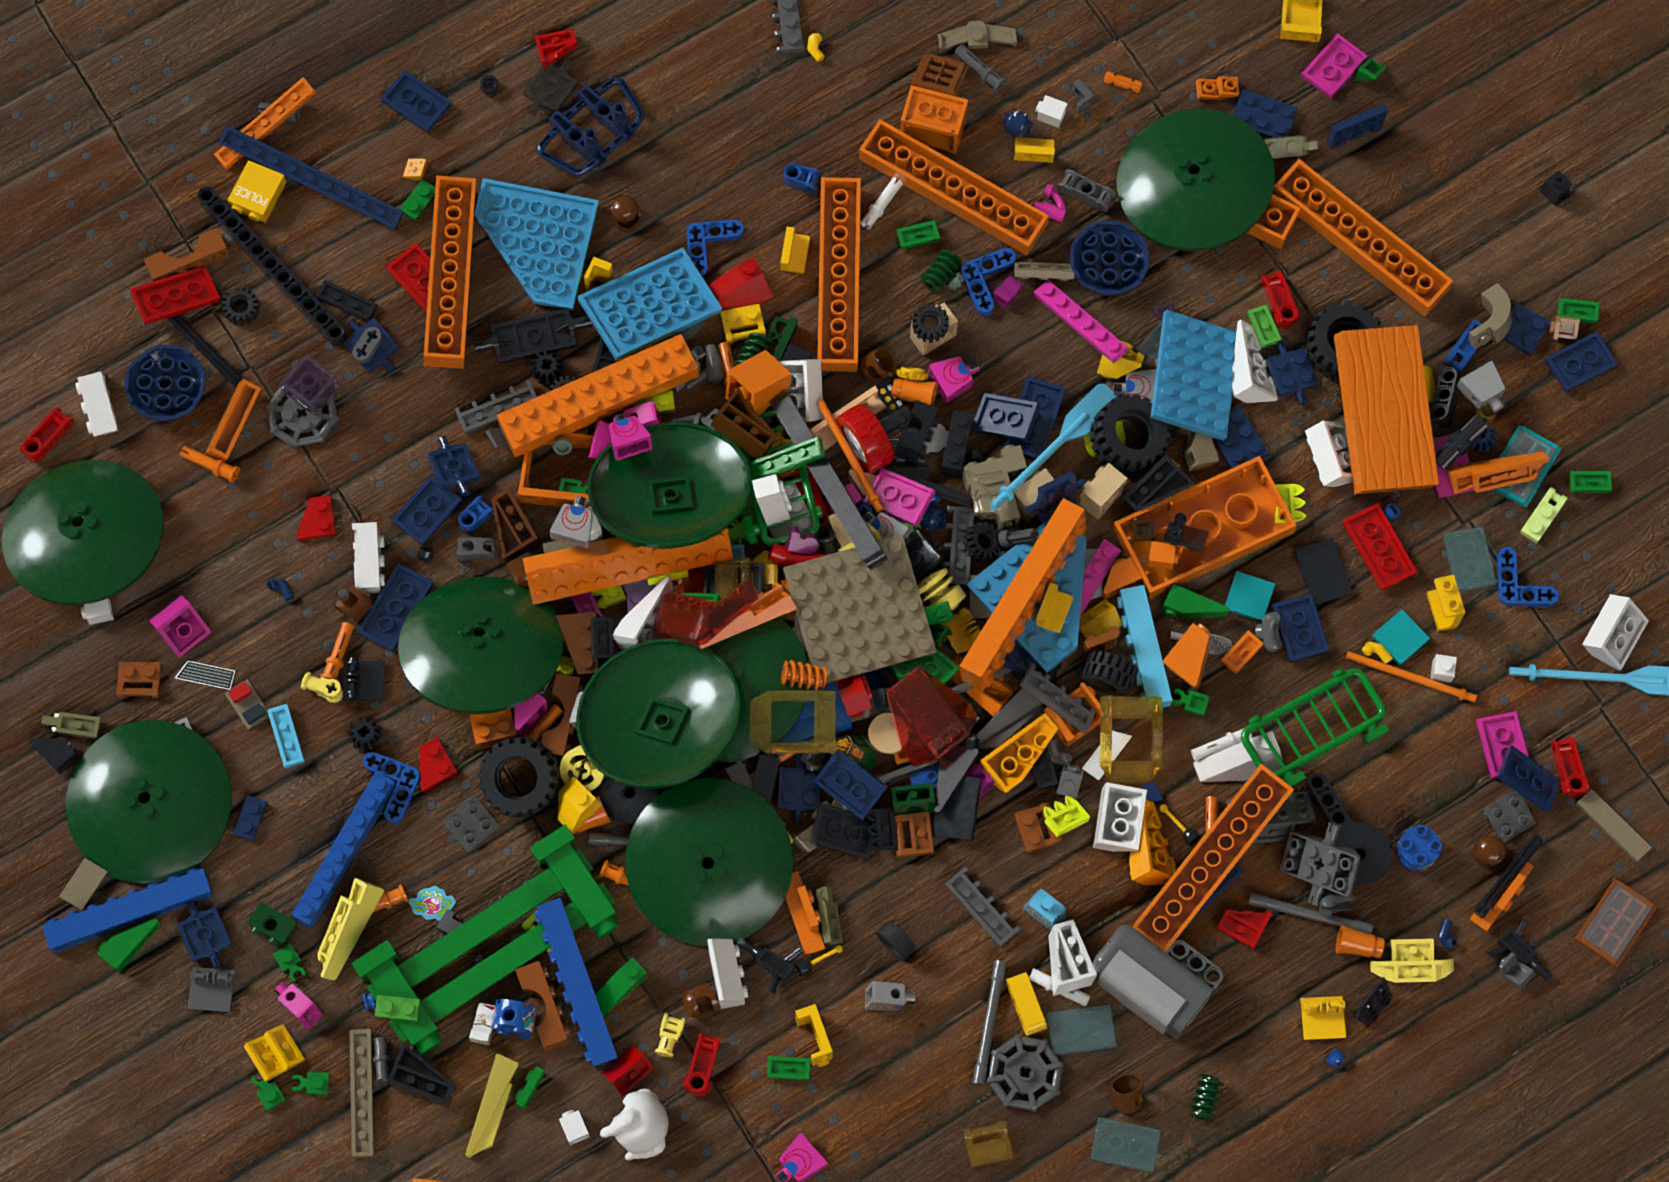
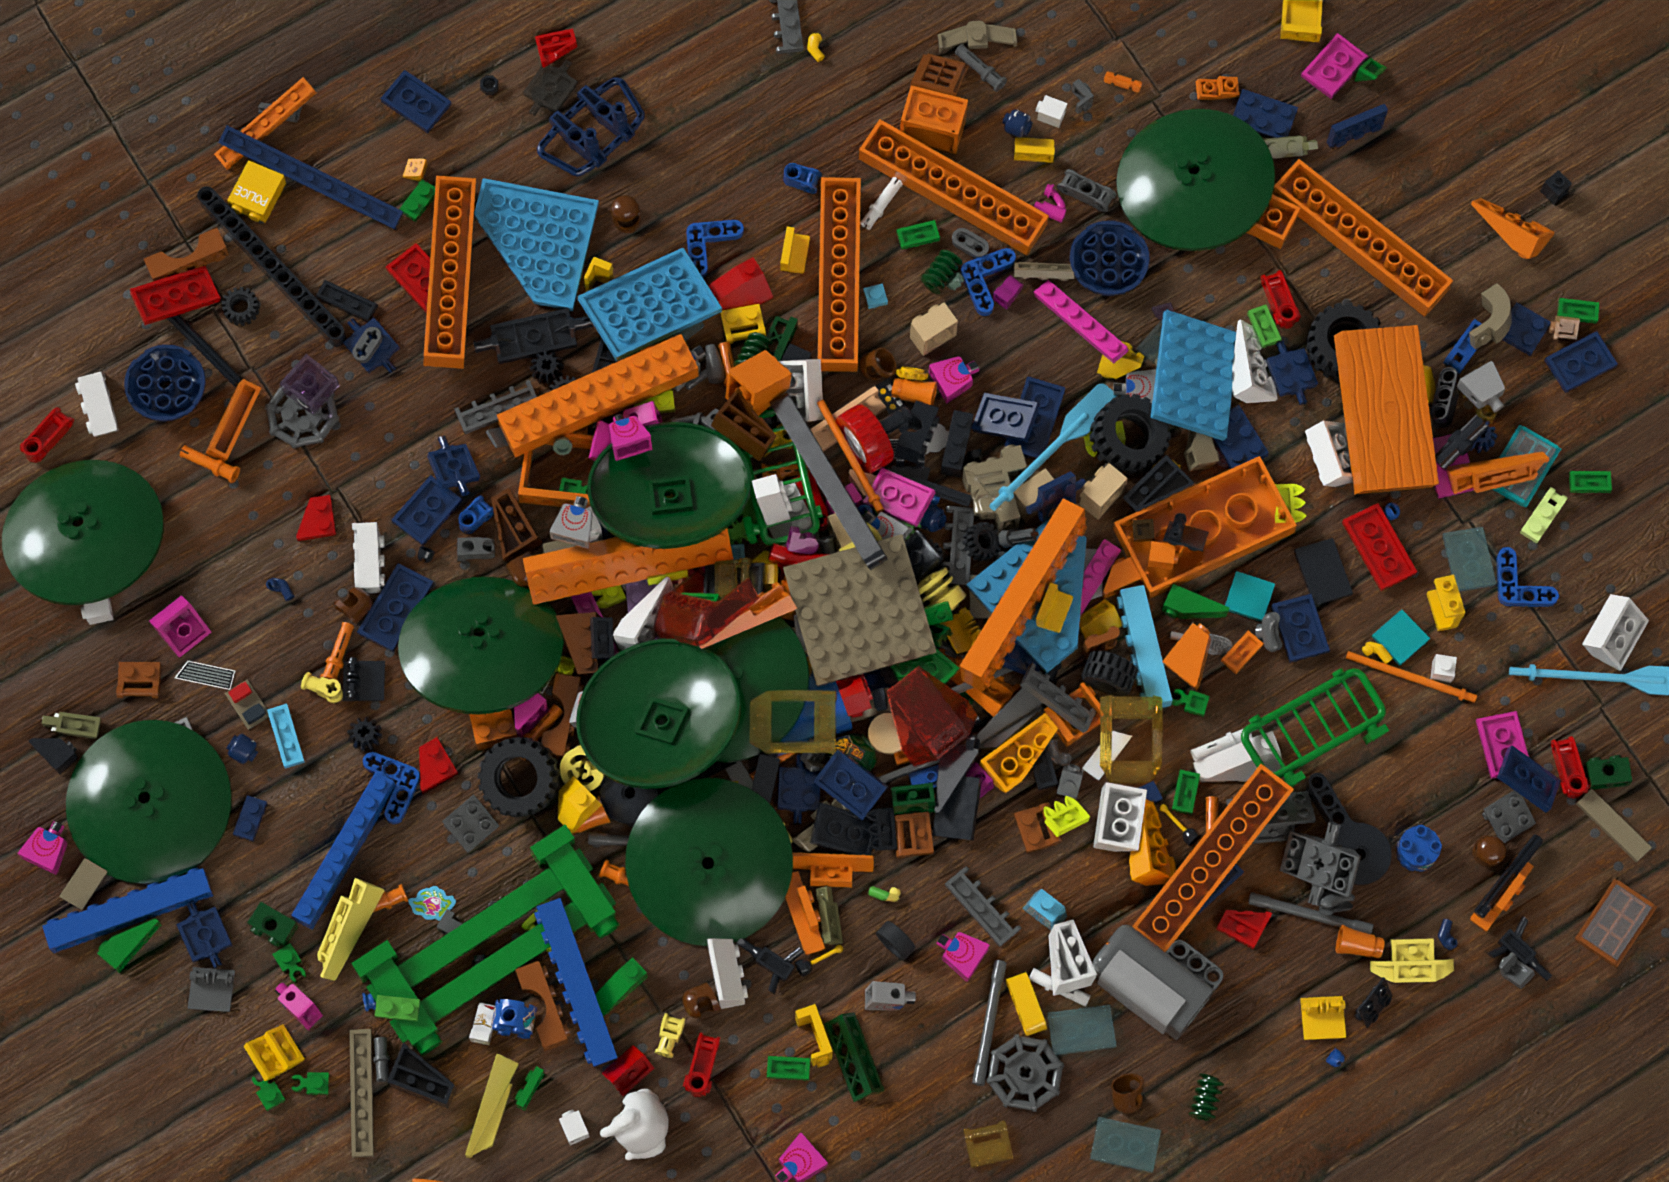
green tile [750,437,825,480] -> none
orange piece [781,660,827,692] -> none
black tyre [912,303,949,343] -> none
none -> dark pink torso [18,821,67,875]
none -> dark blue head [226,734,258,764]
none -> orange bracket [793,852,874,888]
none -> dark green fence [824,1012,885,1102]
none -> medium azure plate [863,284,888,309]
none -> arm [868,886,901,902]
none -> dark pink torso [936,932,990,982]
none -> dark grey plate [952,228,989,259]
none -> green plate [1171,770,1200,815]
none -> orange wedge [1471,198,1555,259]
none -> dark green brick [1584,755,1633,790]

